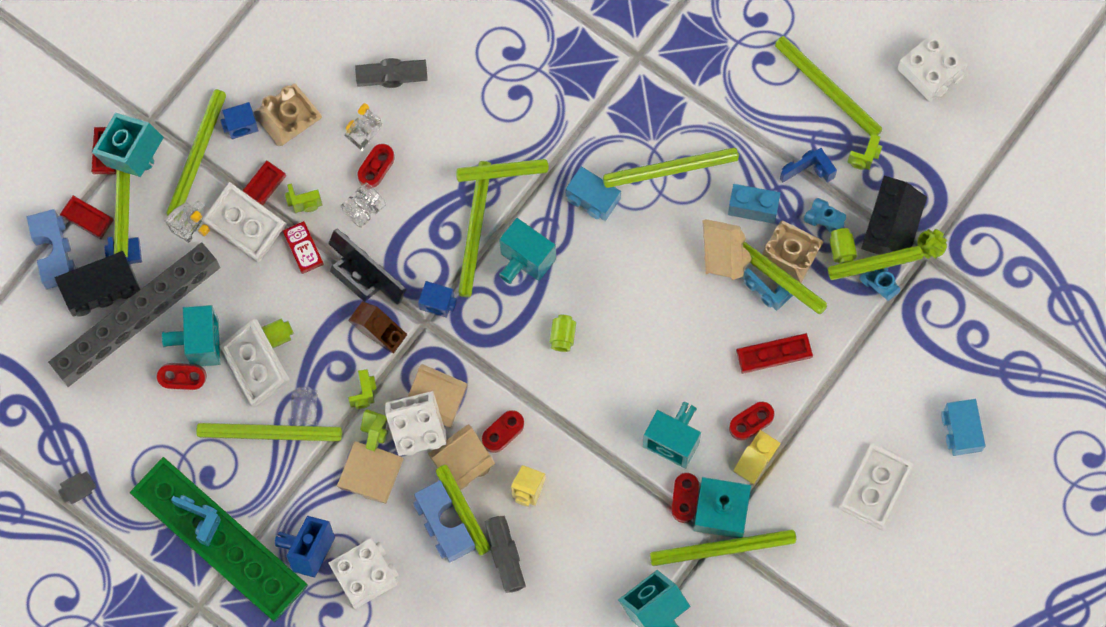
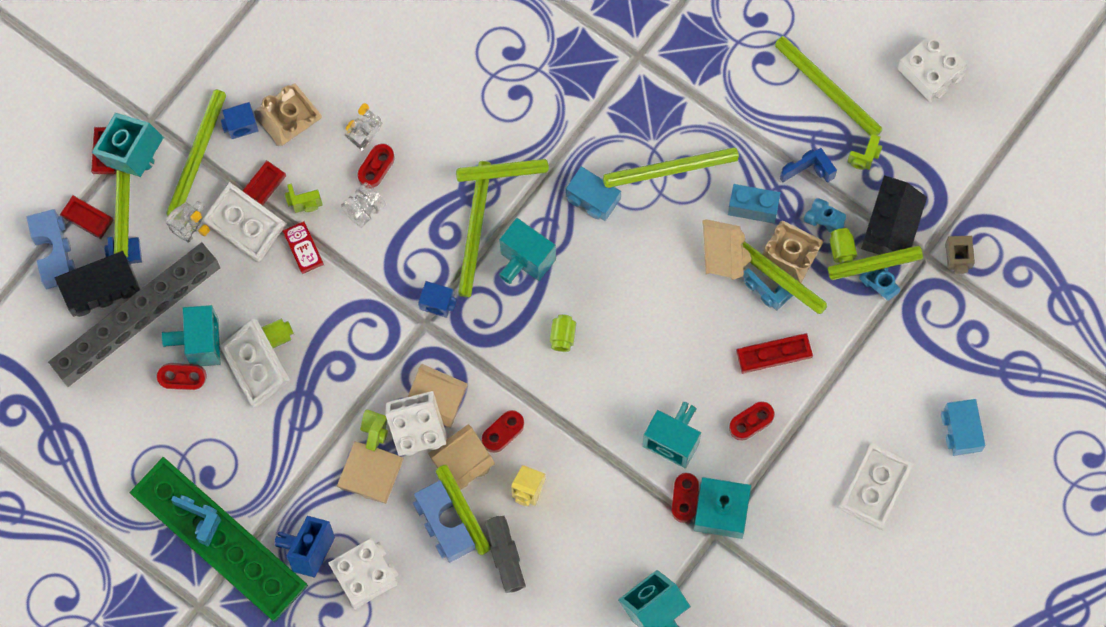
dark grey brick [58,471,97,505] -> none
lime axle [196,423,342,442] -> none
clear bracket [291,387,318,425] -> none
black bracket [329,228,406,305] -> none
reddish brown slope [348,301,408,354] -> none
lime bracket [348,369,377,409] -> none
dark grey piece [355,58,428,88] -> none
lime axle [650,530,797,566] -> none
light yellow slope [733,430,781,485] -> none
lime gear [917,229,947,259] -> none
none -> dark tan brick [945,235,975,274]

